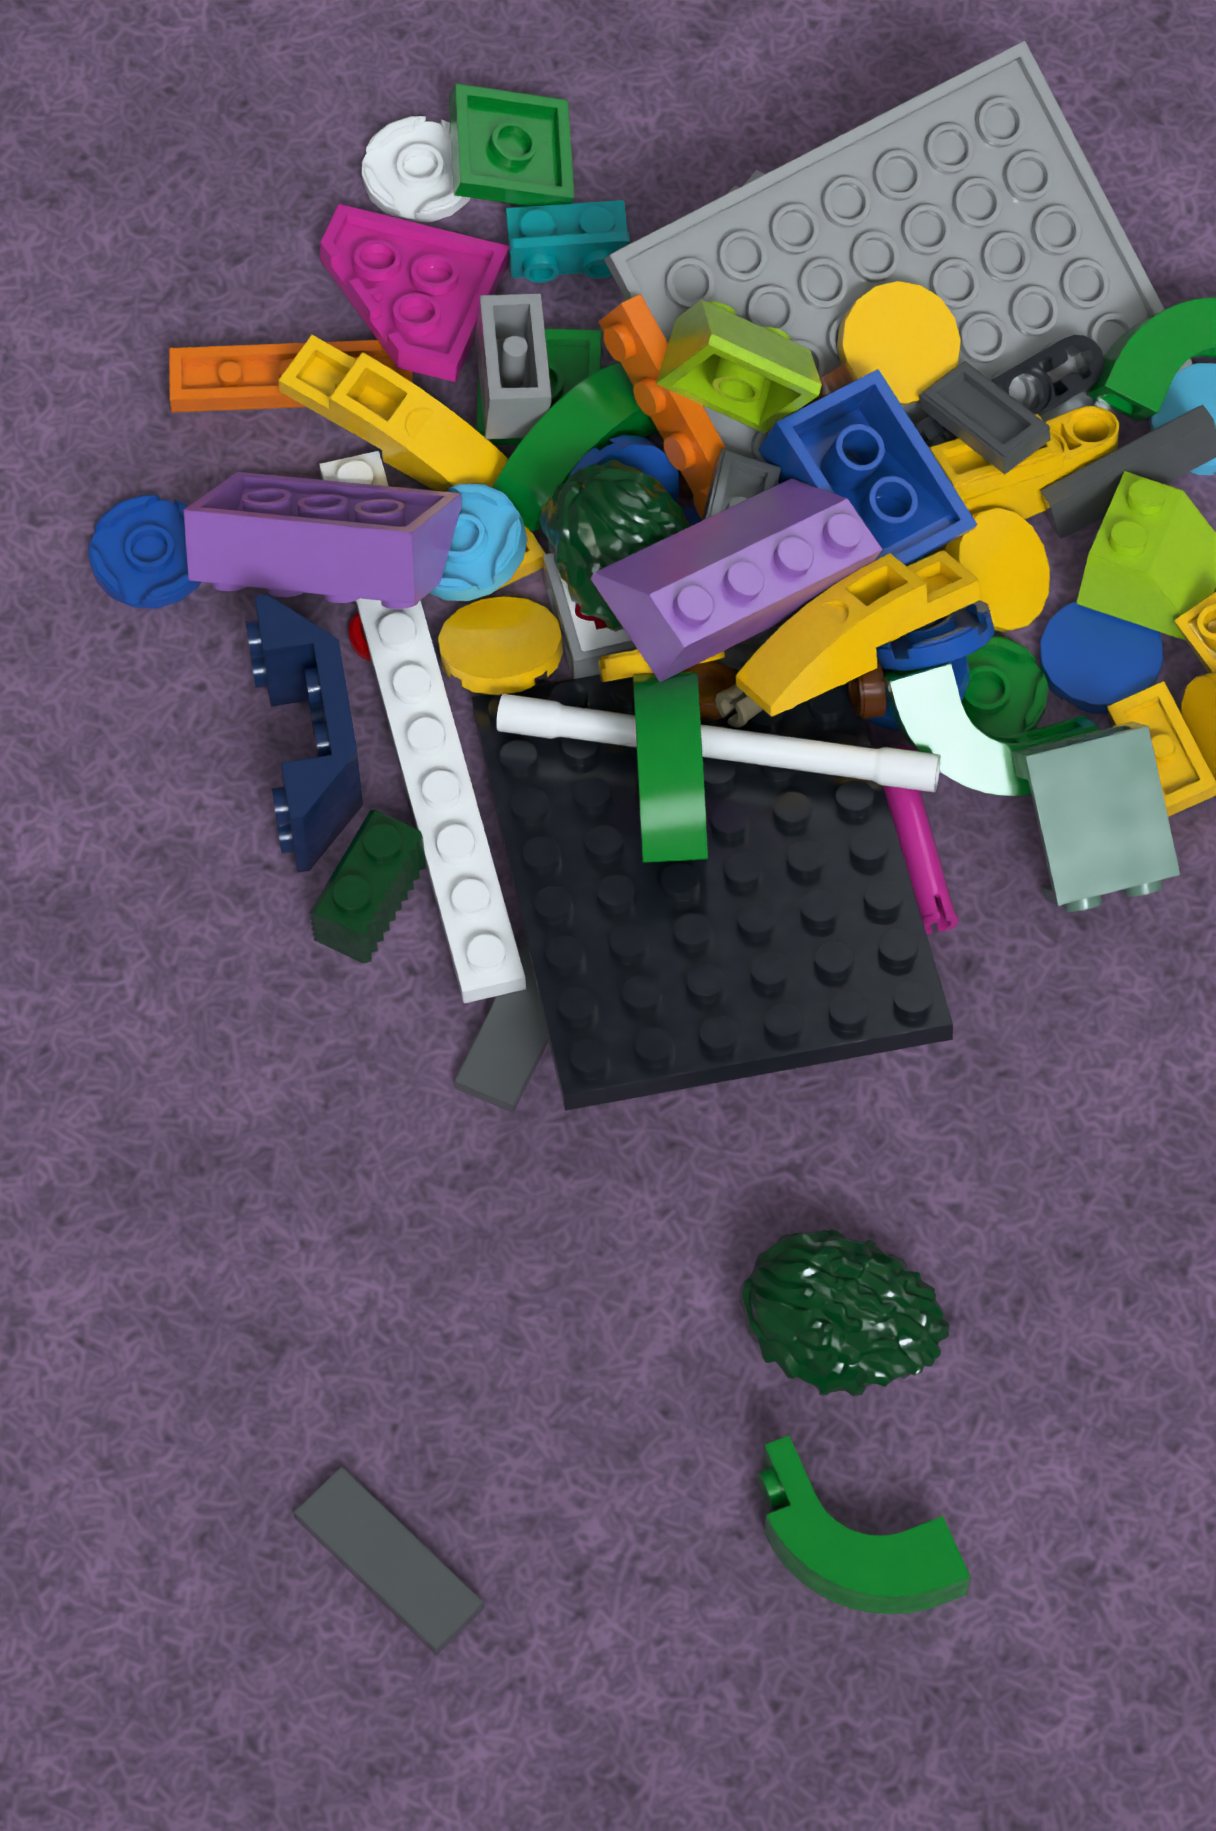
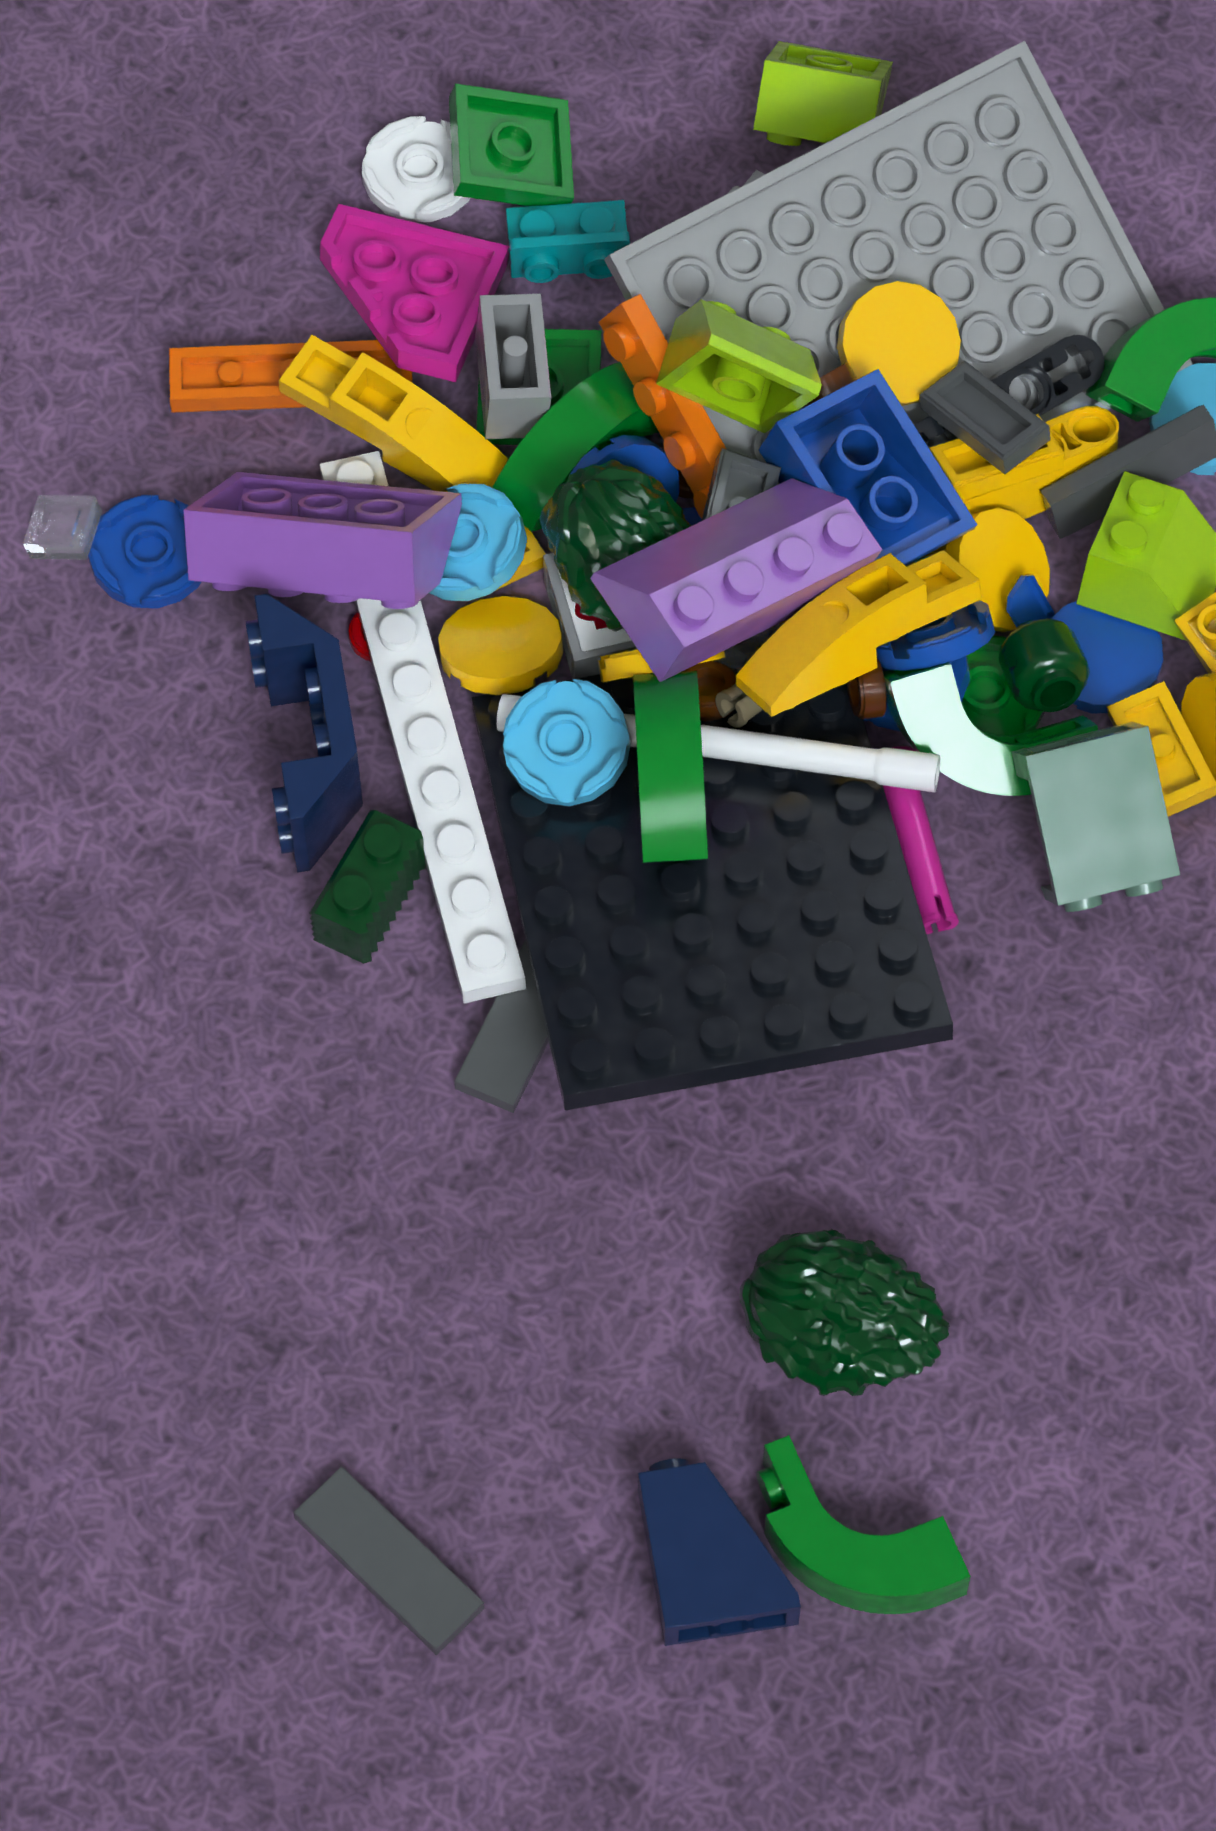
none -> clear plate [23,495,102,560]
none -> medium azure tile [503,679,631,806]
none -> dark blue slope [638,1458,801,1646]
none -> lime slope [753,41,893,146]
none -> dark green head [998,618,1090,712]
none -> blue piece [1006,575,1055,628]

